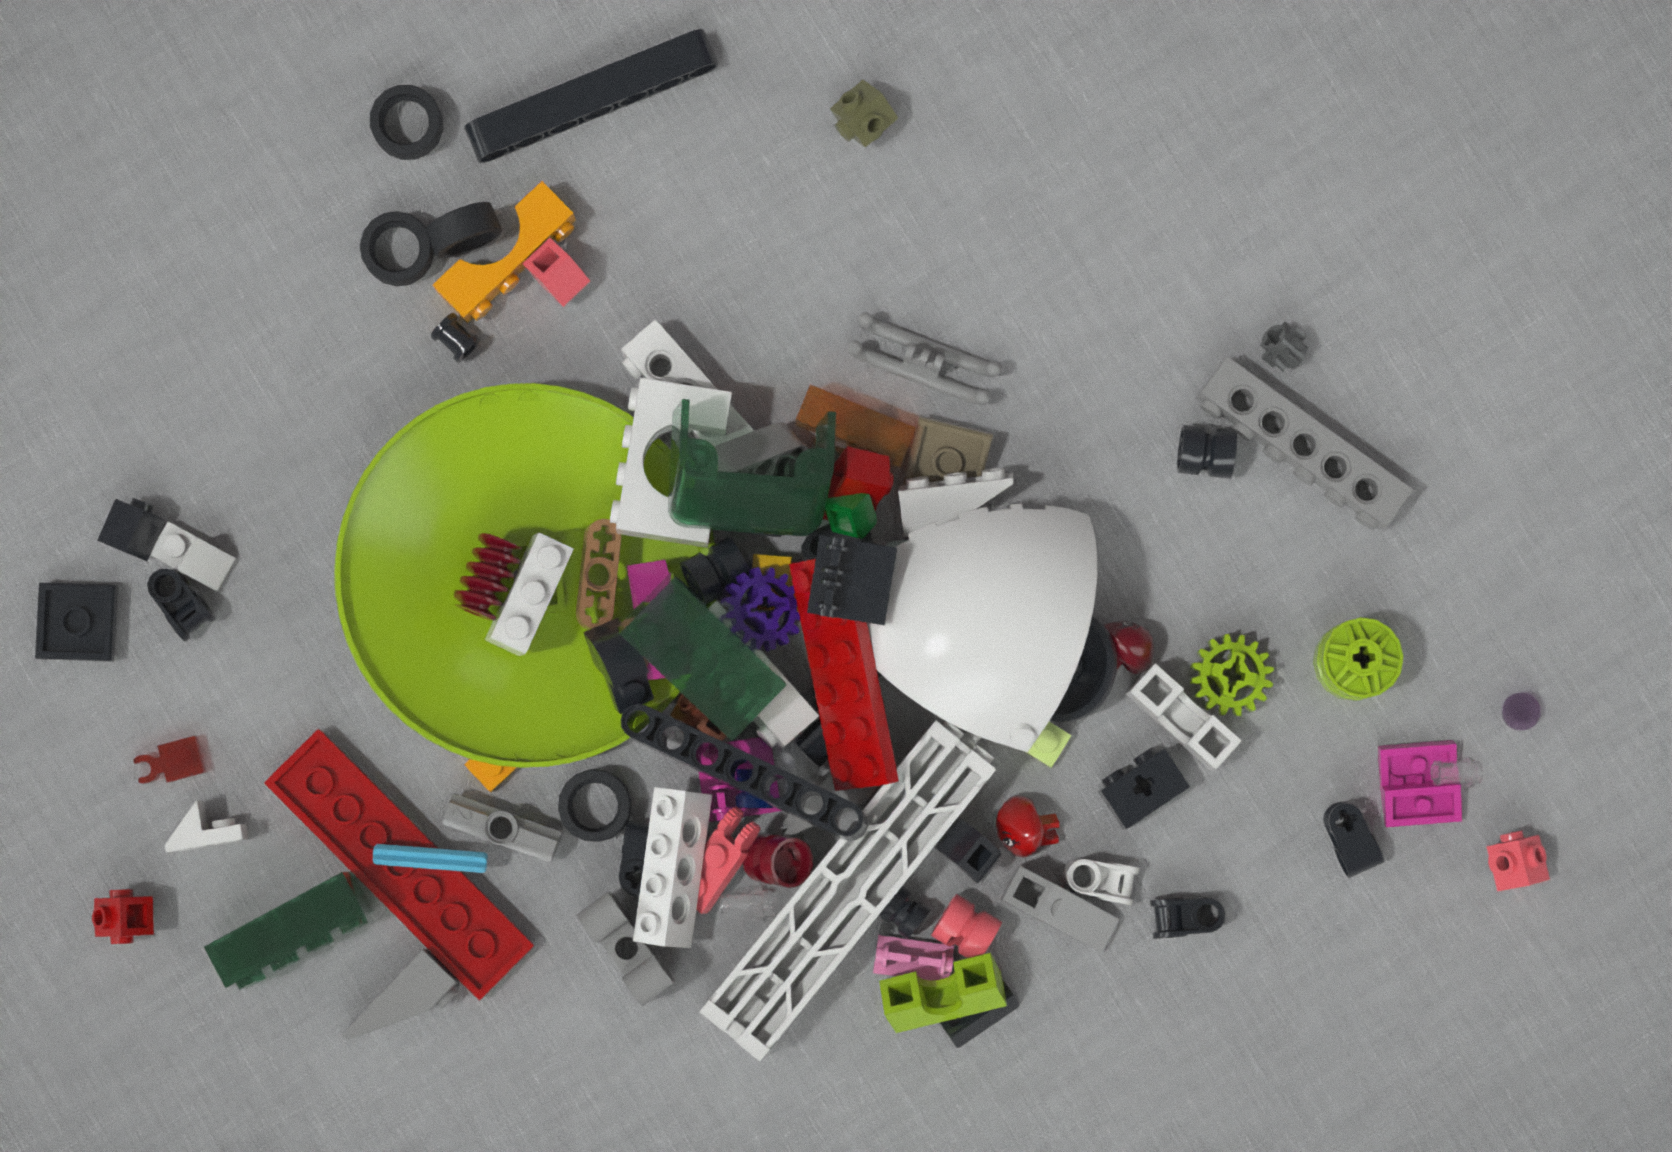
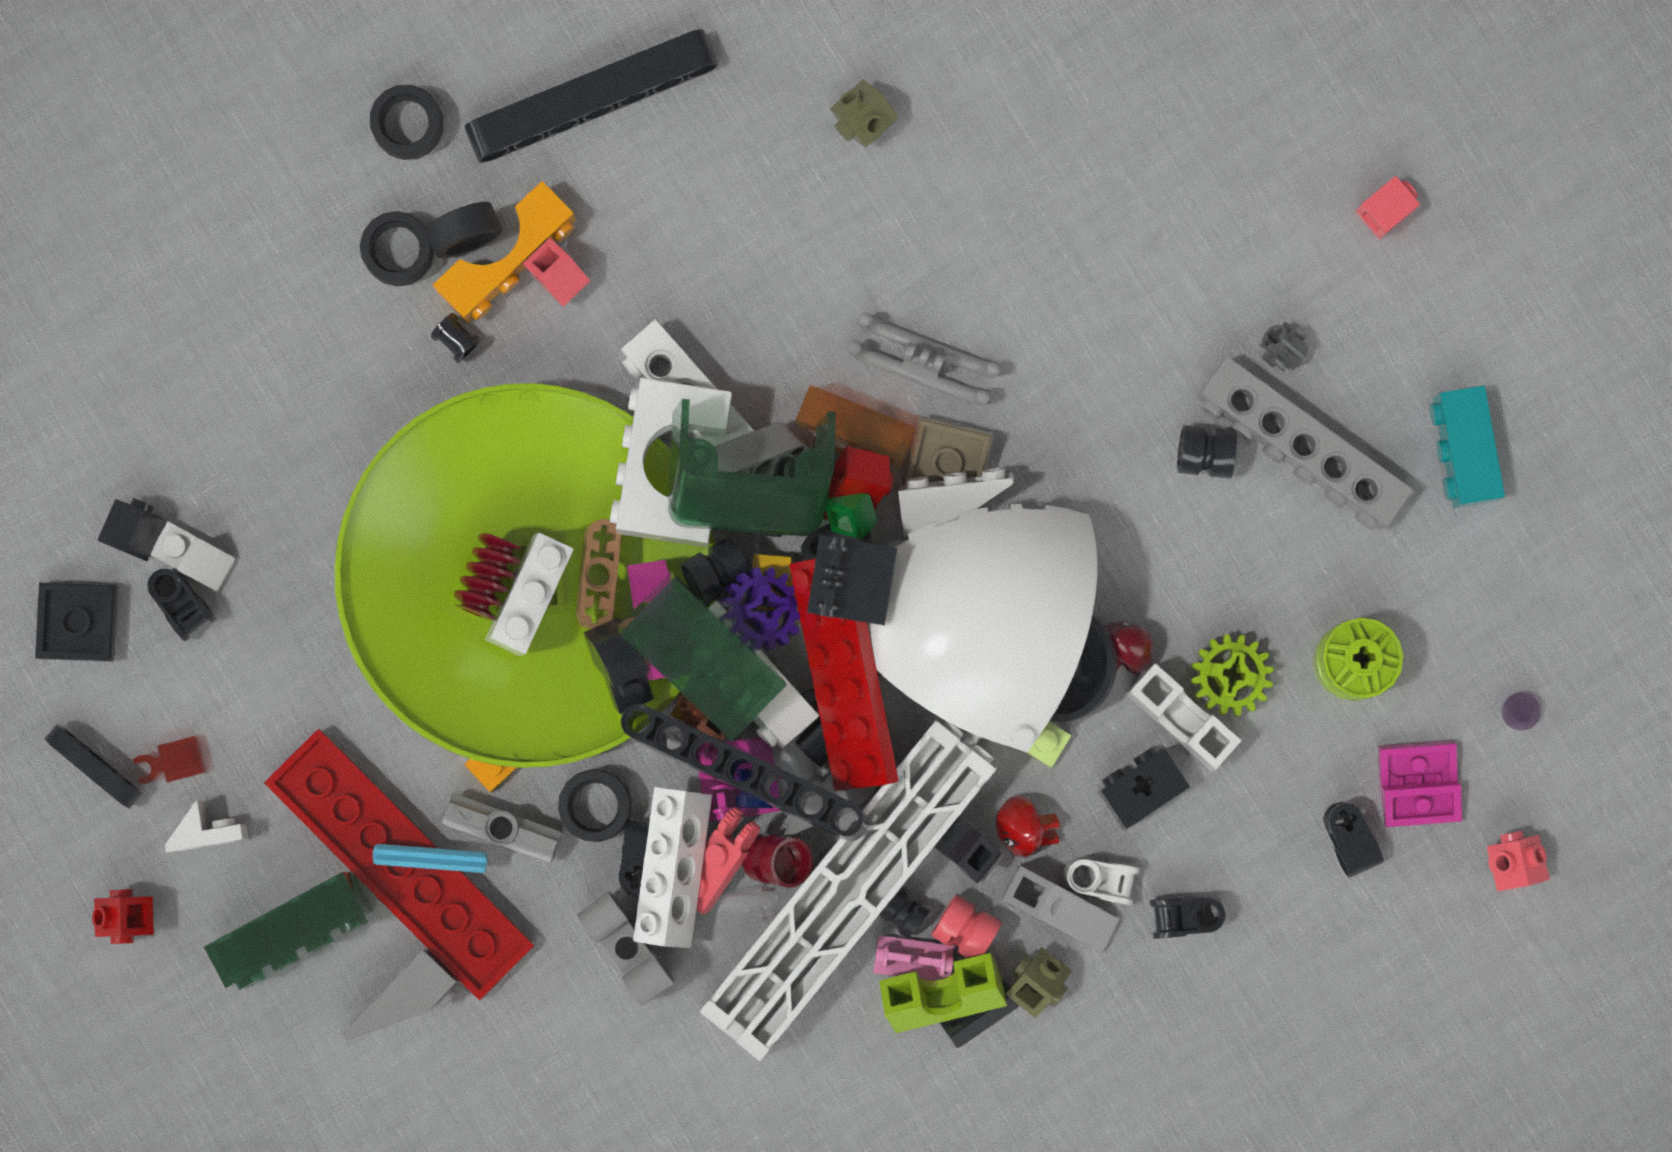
clear pin [1430,757,1483,788] -> none
none -> black beam [44,724,142,809]
none -> olive brick [1005,947,1072,1018]
none -> coral brick [1355,176,1420,240]
none -> teal brick [1429,385,1505,509]

